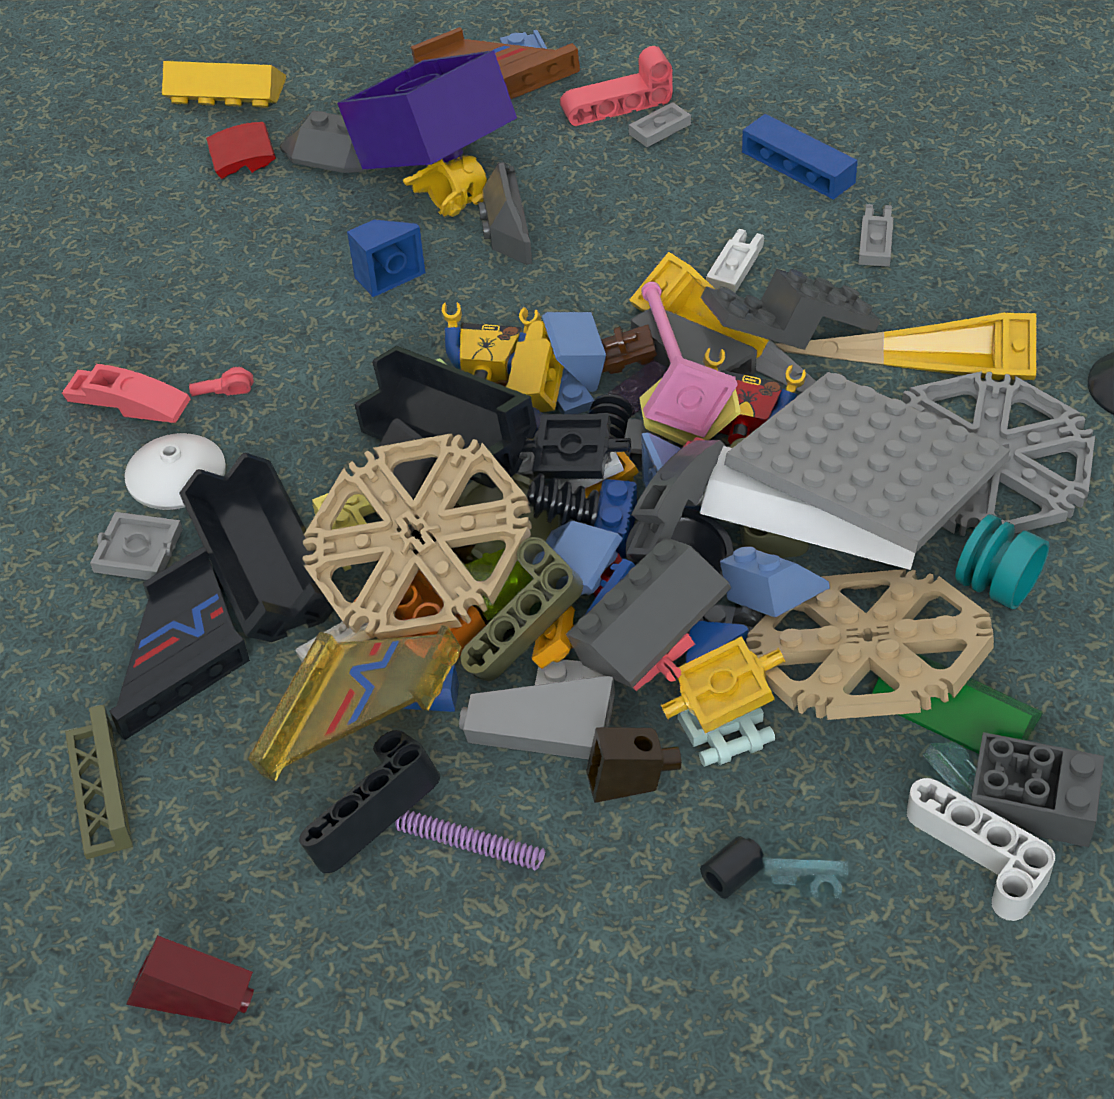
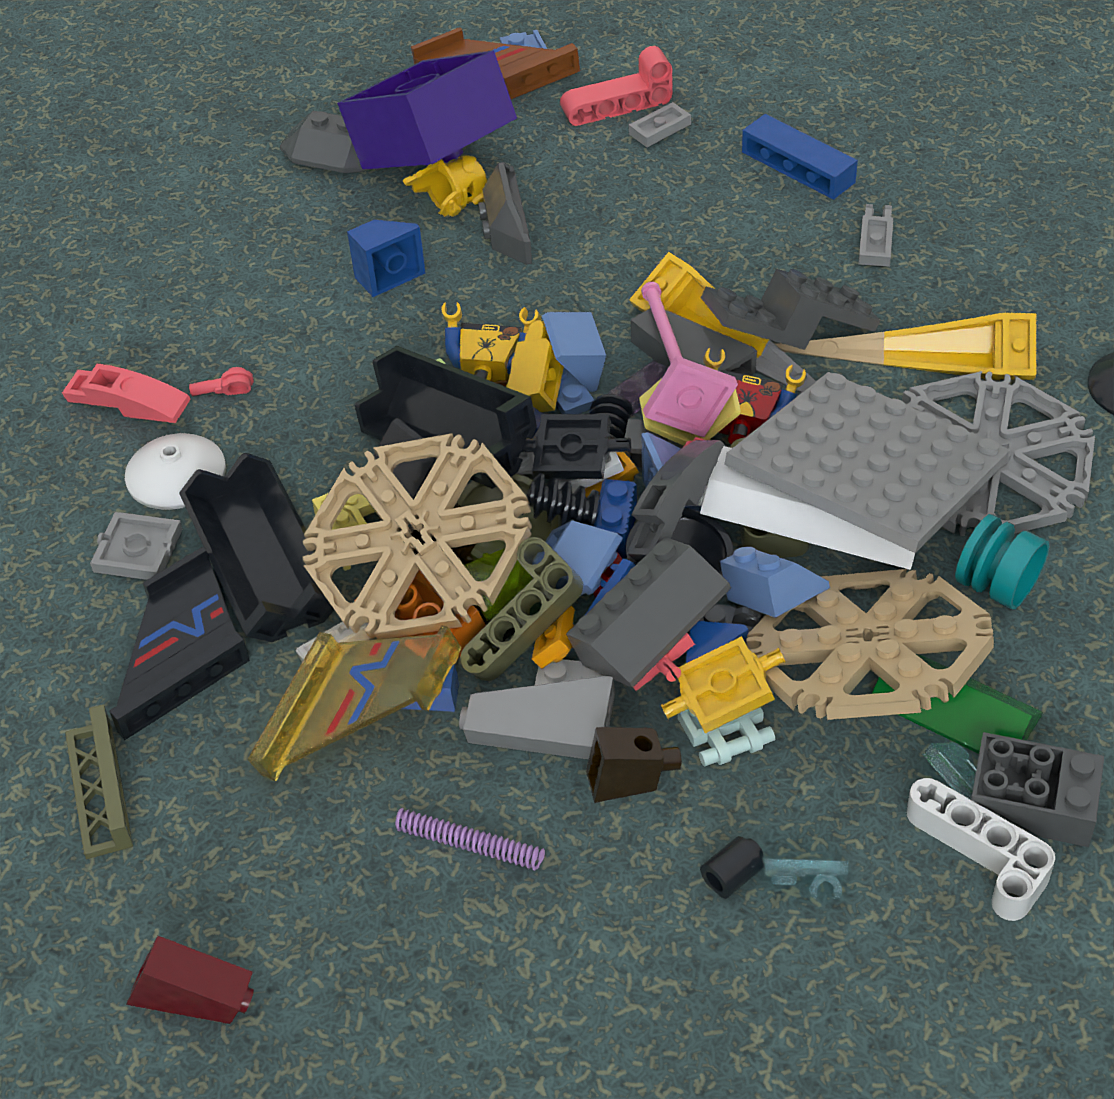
yellow slope [162,61,286,108] -> none
red slope [206,122,276,179] -> none
black beam [299,730,440,873] -> none
reddish brown hips [601,324,657,374] -> none
white hinge [706,229,765,293] -> none

